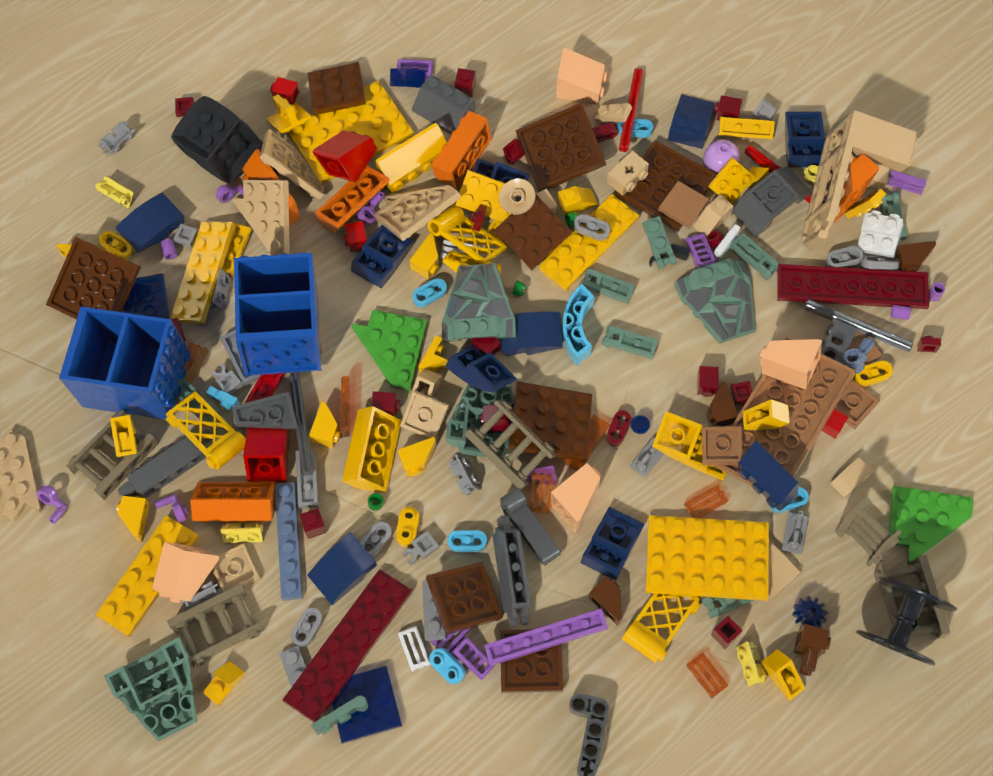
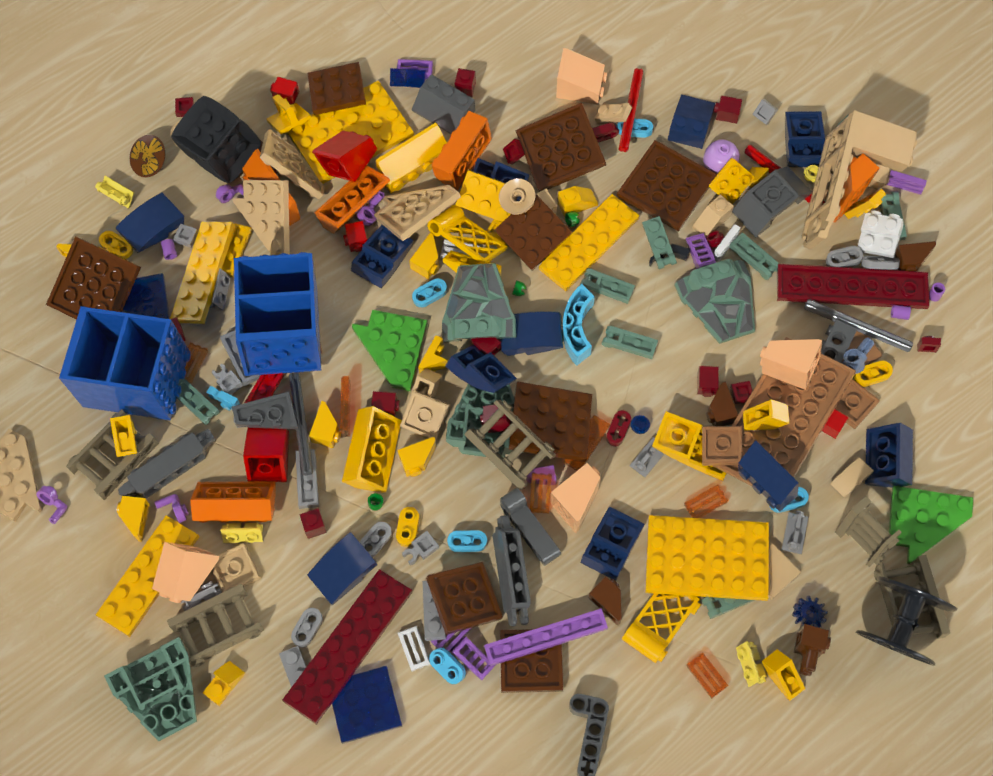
light grey hinge [98,121,135,154] -> none
yellow piece [166,391,246,470] -> none
sand blue plate [275,482,302,601] -> none
sand green plate [311,696,368,735] -> none
light grey hinge [449,454,481,496] -> none
dark red plate [471,205,487,232] -> none
light grey plate [574,214,610,241] -> none
tan brick [607,150,649,196] -> none
medium nougat tile [658,181,709,229] -> none
dark red brick [711,616,743,649] -> none
yellow plate [718,117,775,139] -> none
none -> shield [129,135,166,178]
none -> dark blue slope [865,422,913,488]

